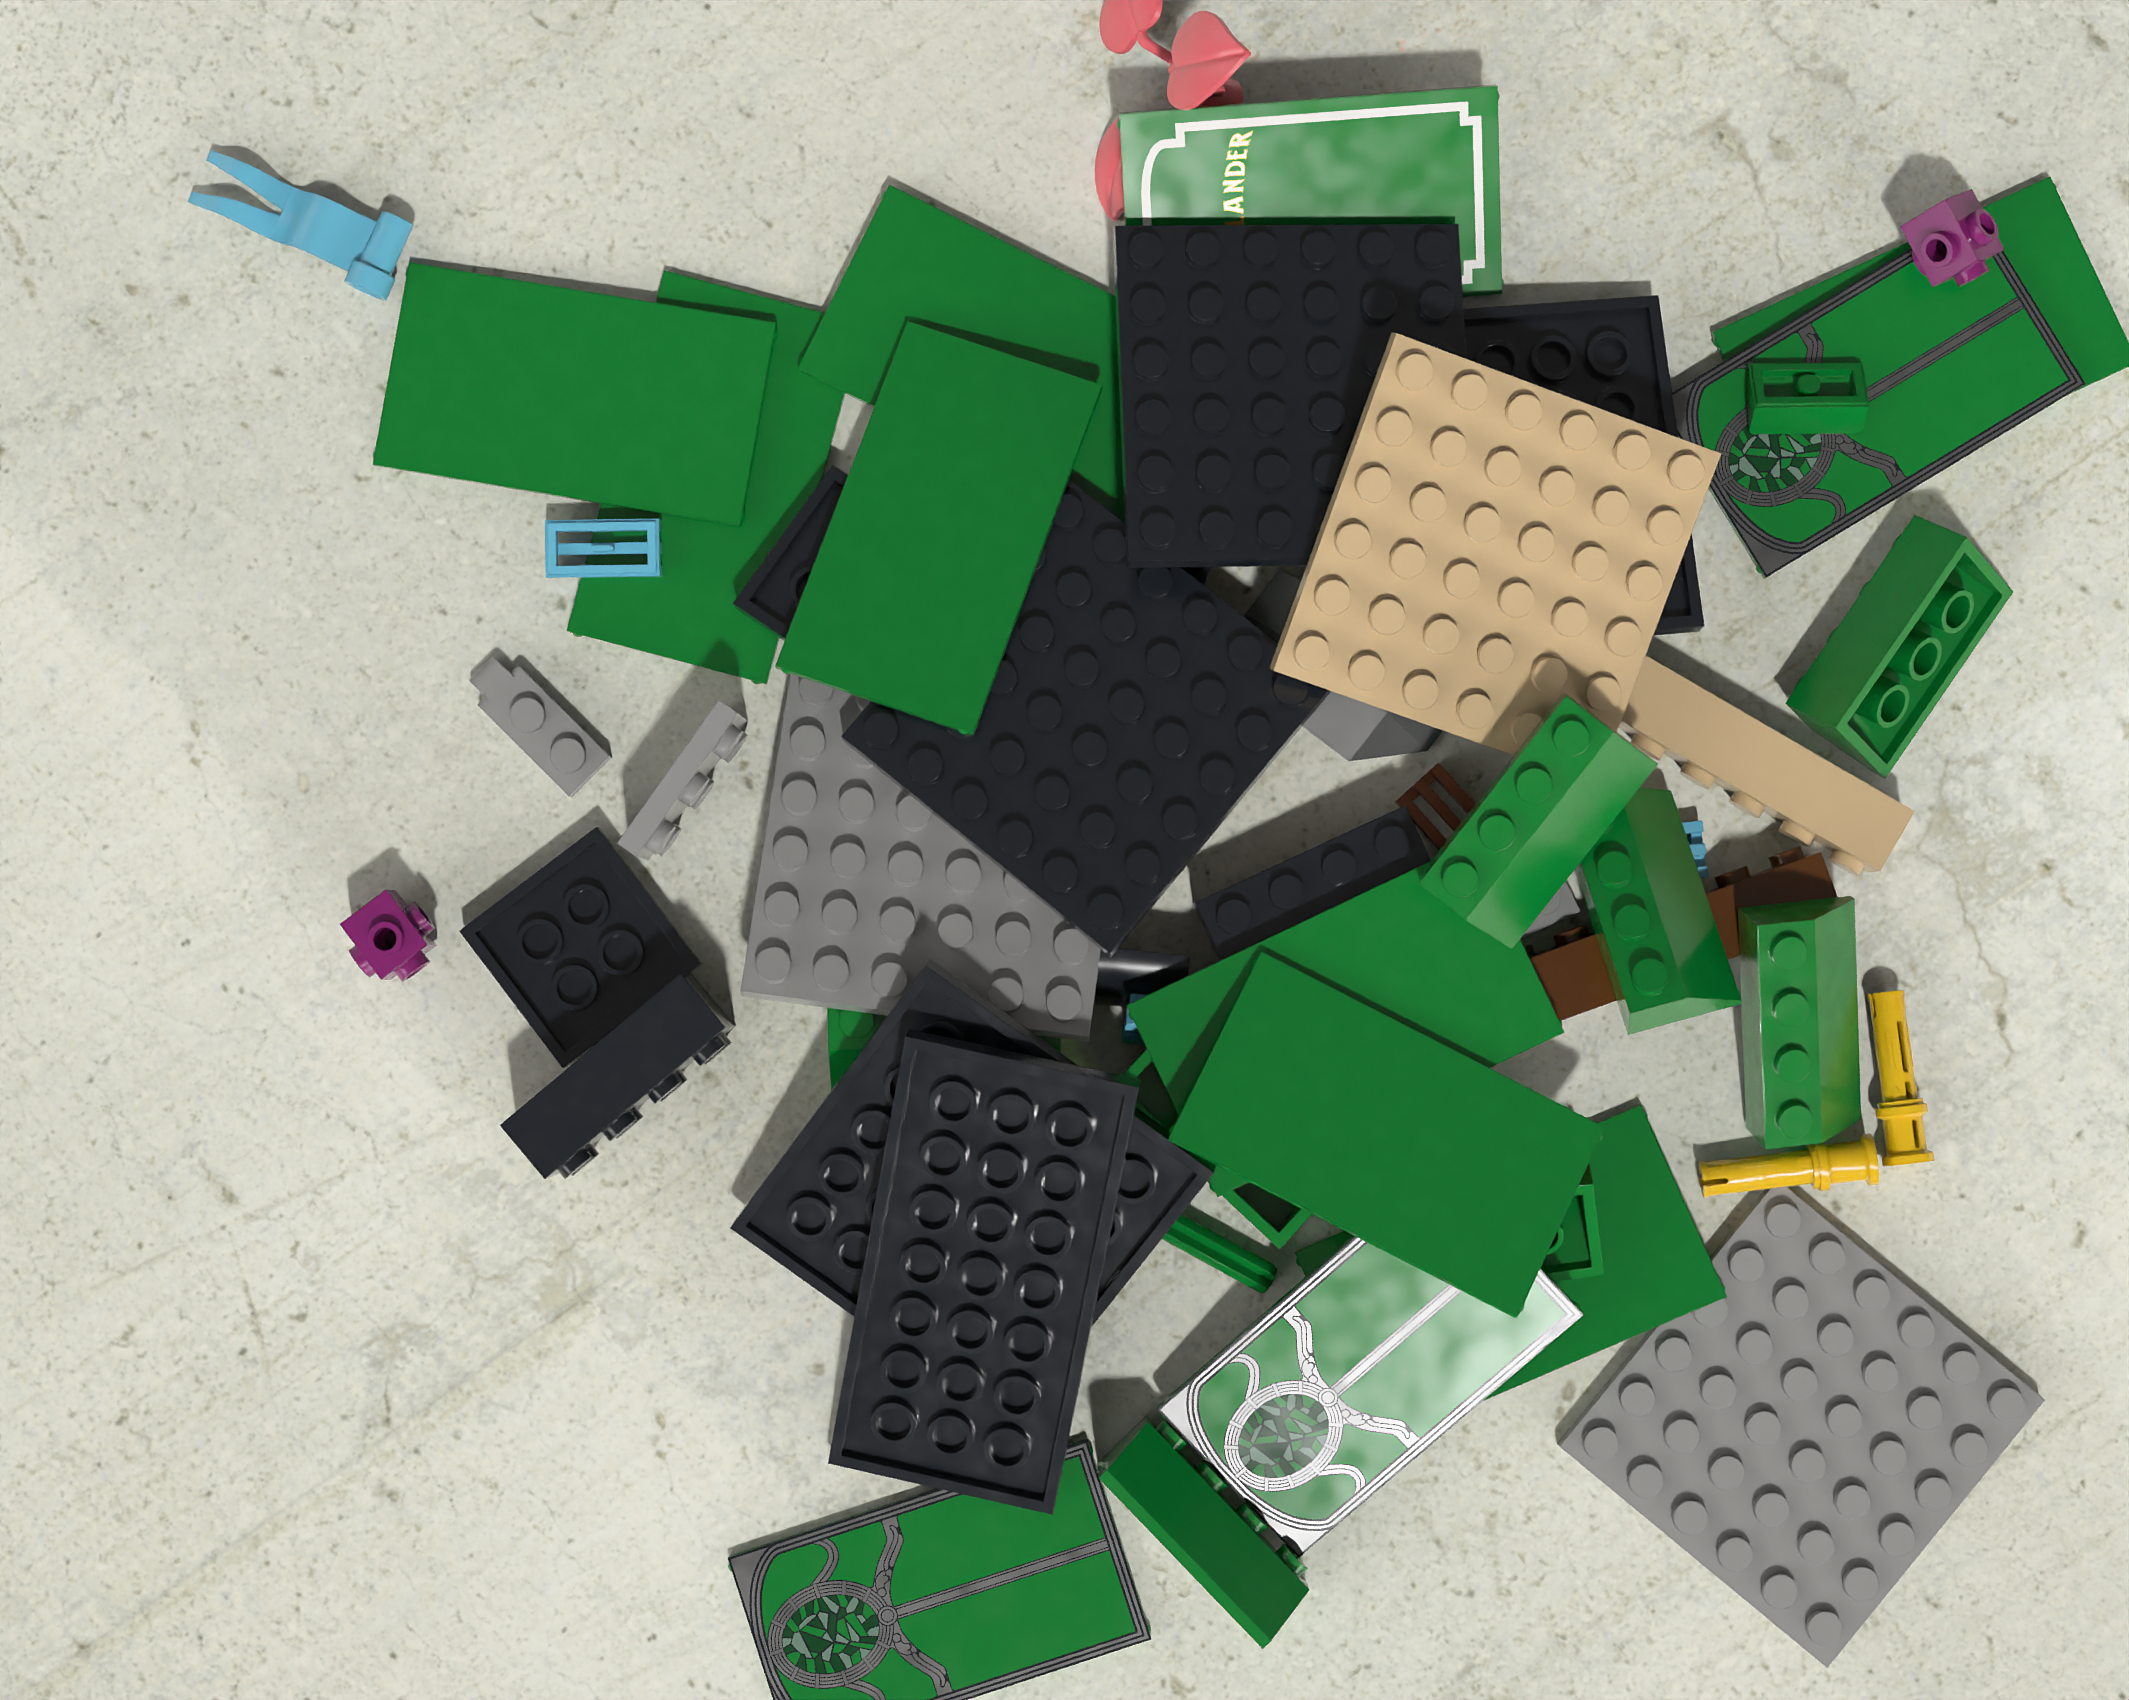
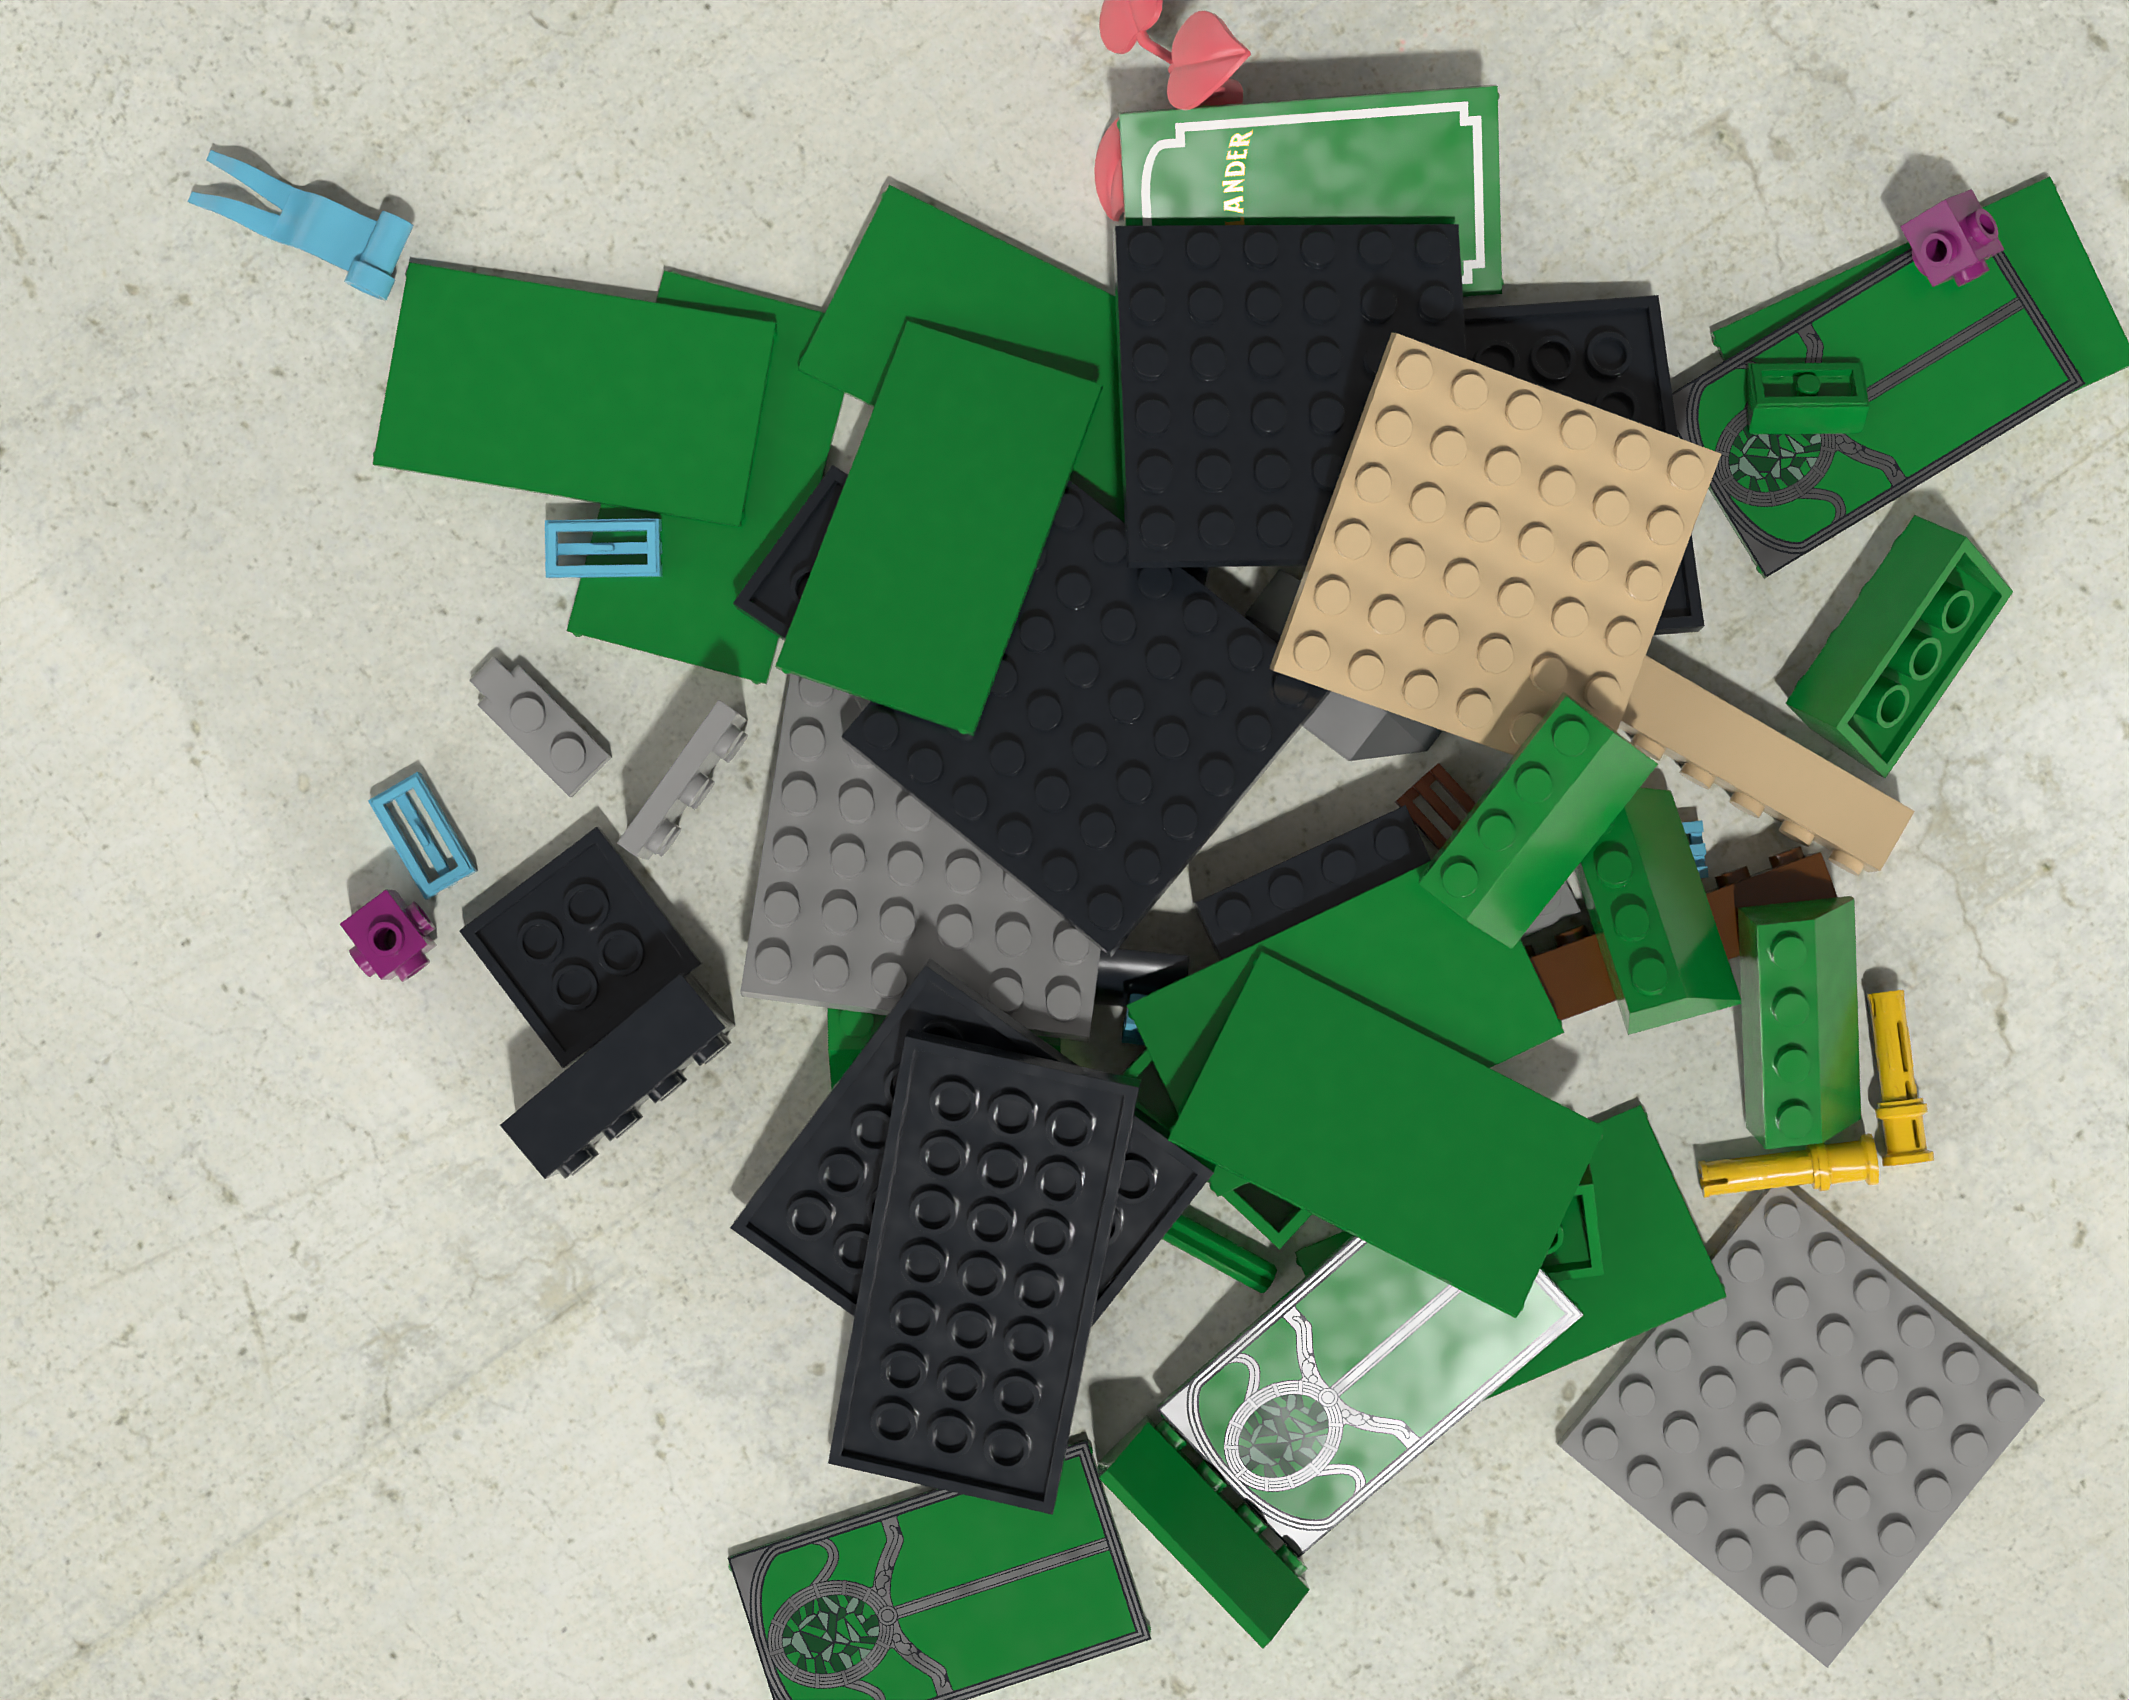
none -> medium azure tile [368,772,477,900]

